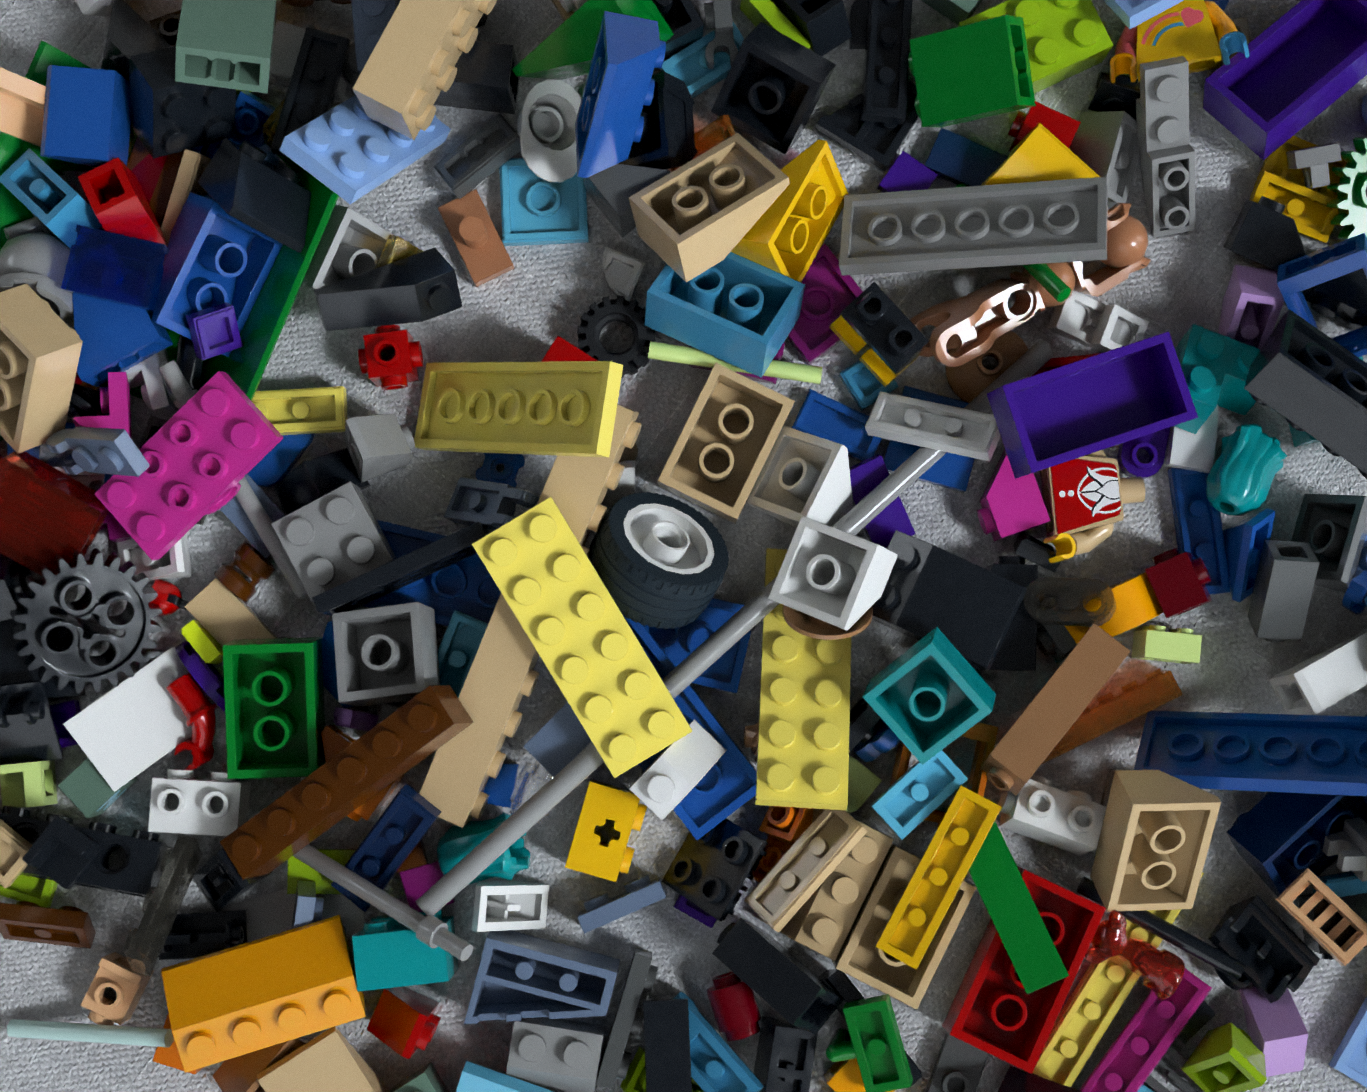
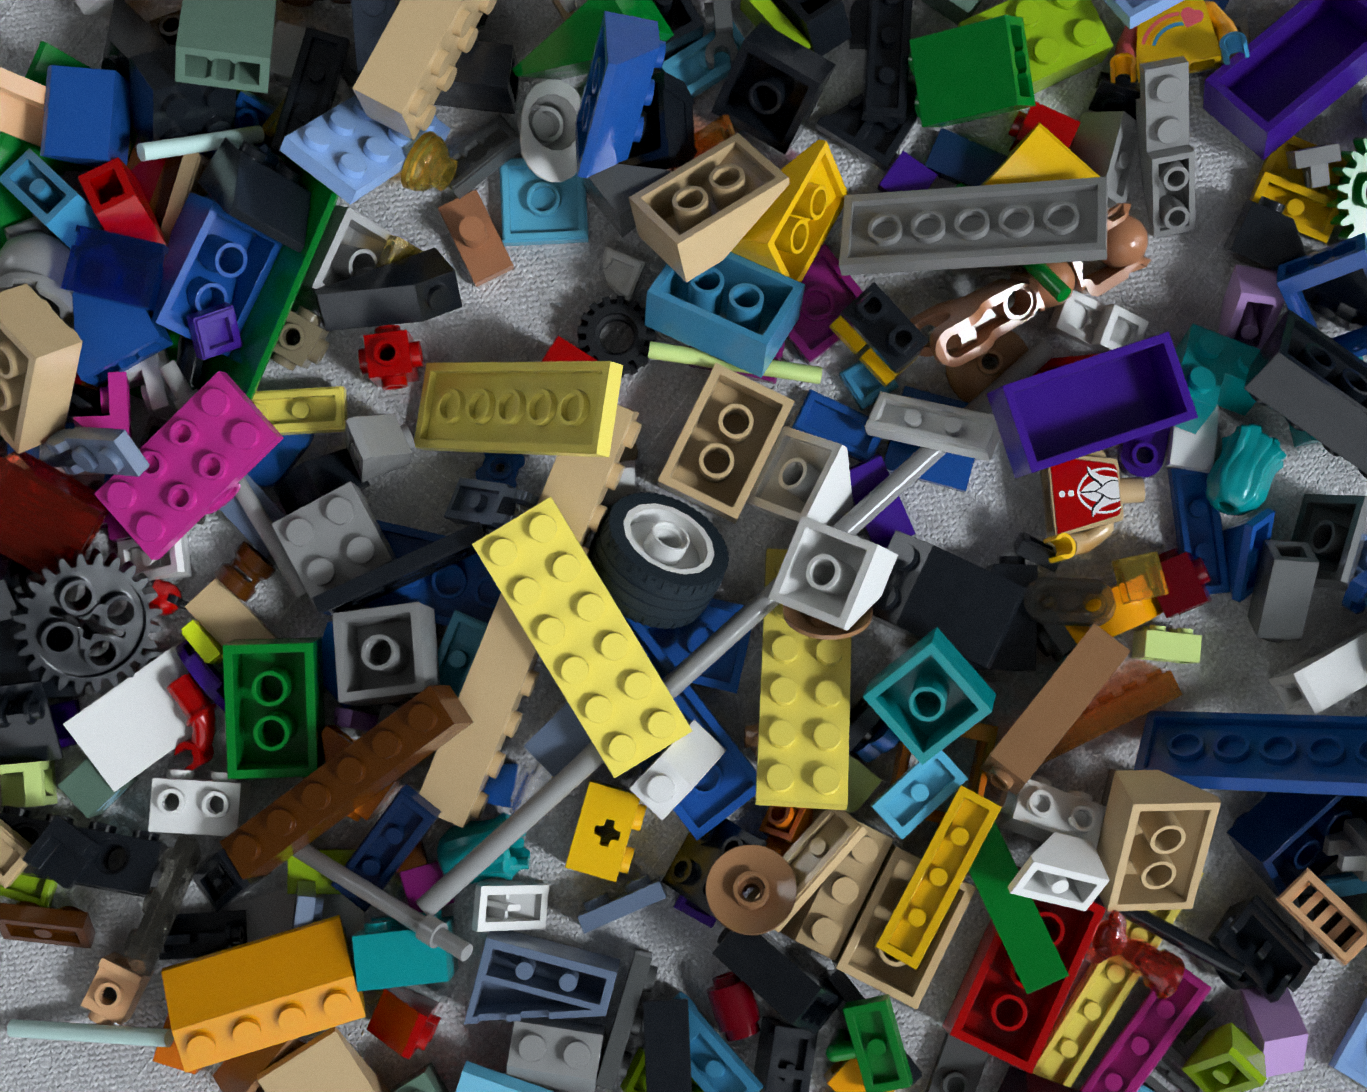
dark pink slope [977,449,1051,541] -> none
none -> light aqua bar [137,125,264,161]
none -> dark tan brick [270,305,330,371]
none -> clear yellow piece [401,131,457,192]
none -> medium nougat dish [706,845,797,935]
none -> white slope [1008,832,1110,911]
none -> clear yellow tile [1112,551,1169,605]

